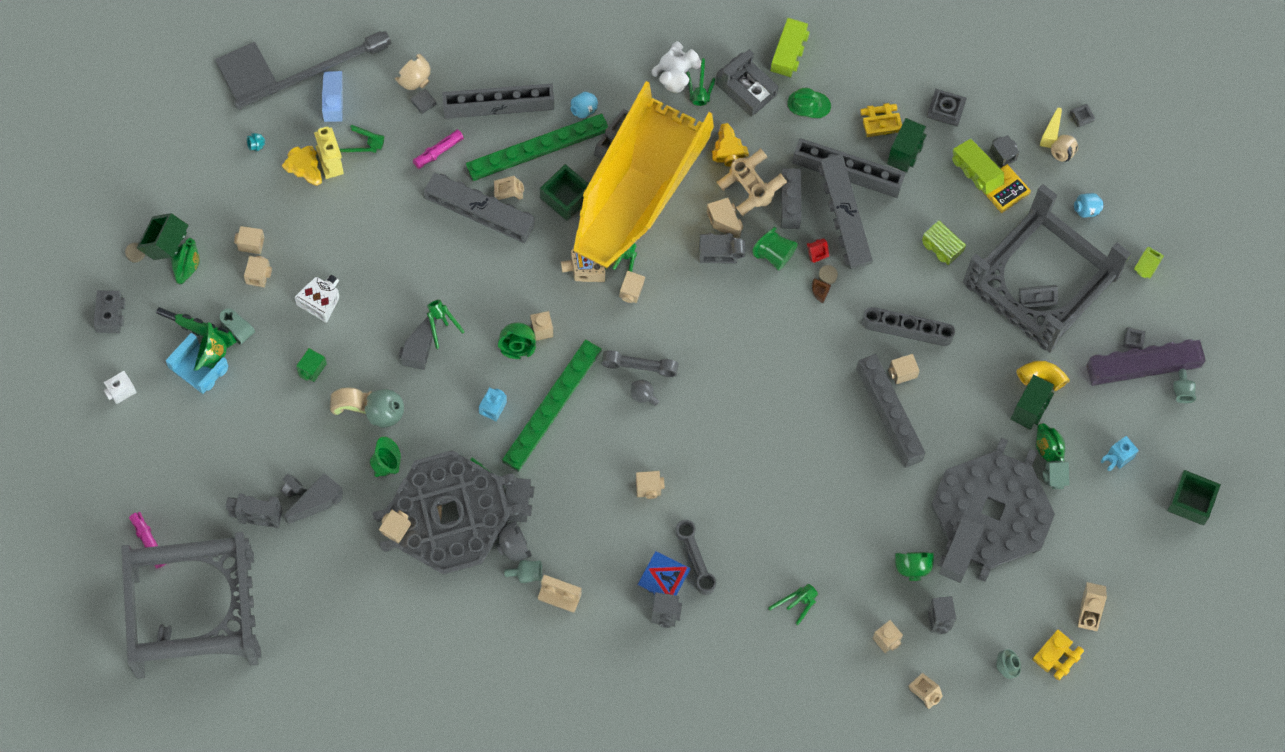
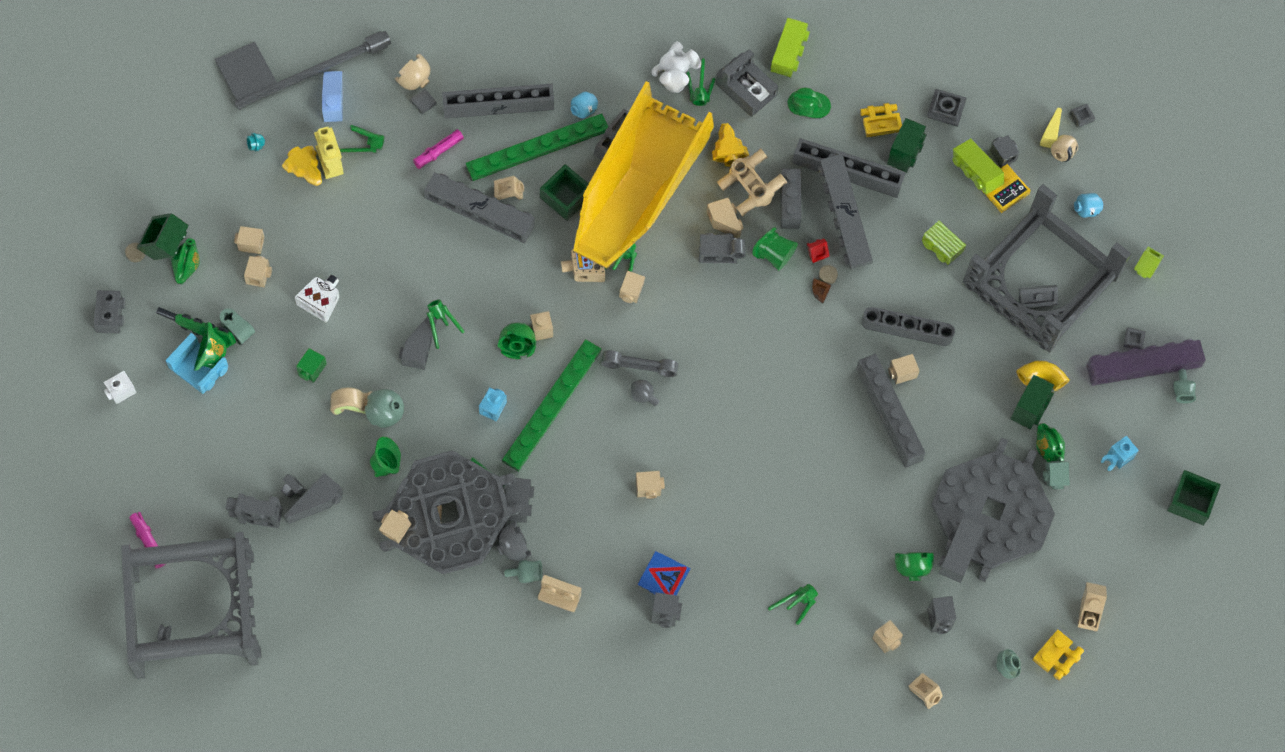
dark grey piece [676,520,716,595] -> none

